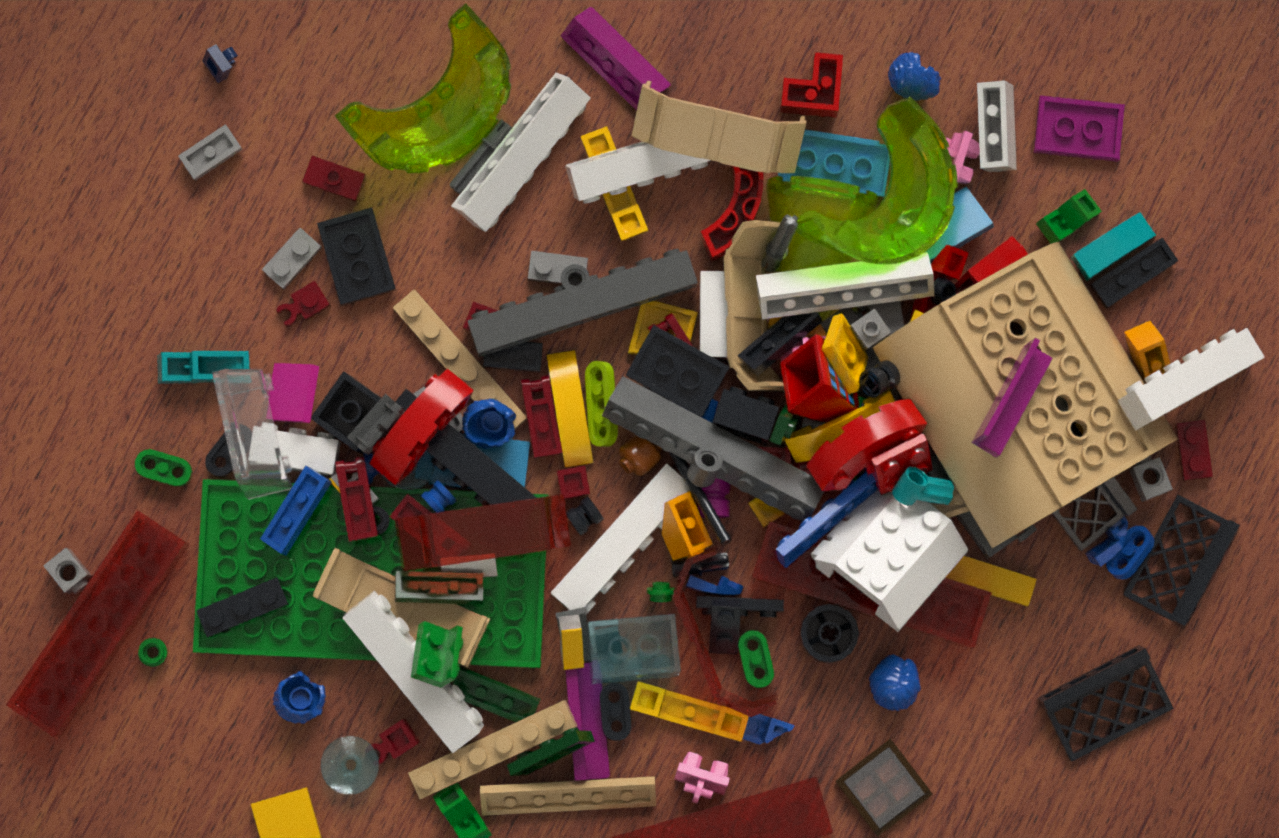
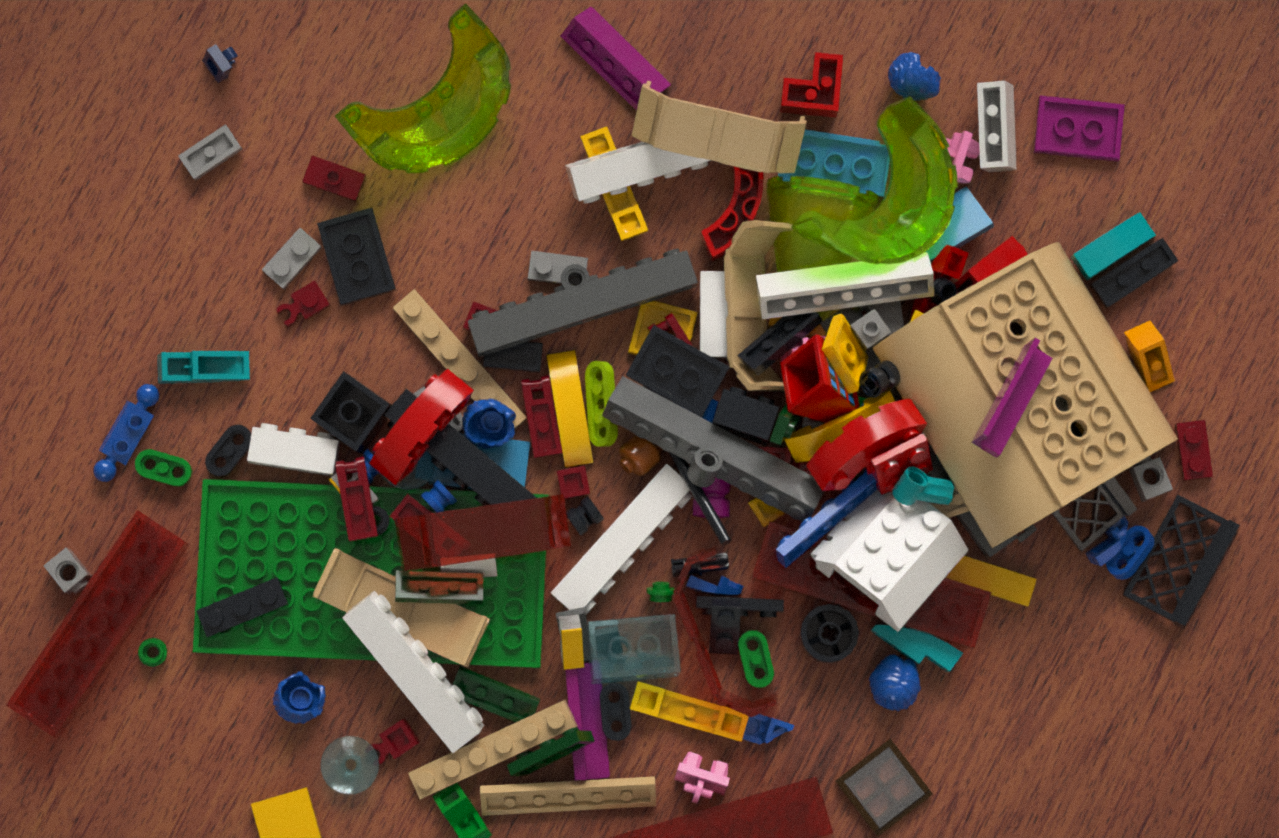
clear windscreen [212,369,293,500] -> none
blue plate [260,466,332,555] -> none
dark pink tile [265,363,319,423] -> none
dark grey hinge [347,393,405,455] -> none
green bracket [411,621,463,688] -> none
dark grey axle [450,119,512,194] -> none
white brick [451,73,591,232] -> none
light orange slope [662,491,713,560] -> none
dark grey axle [761,214,799,272] -> none
green slope [1036,189,1102,244] -> none
black fence [1037,645,1174,762] -> none
white brick [1117,328,1265,431] -> none
none -> blue plate [93,384,159,482]
none -> teal slope [870,625,963,673]

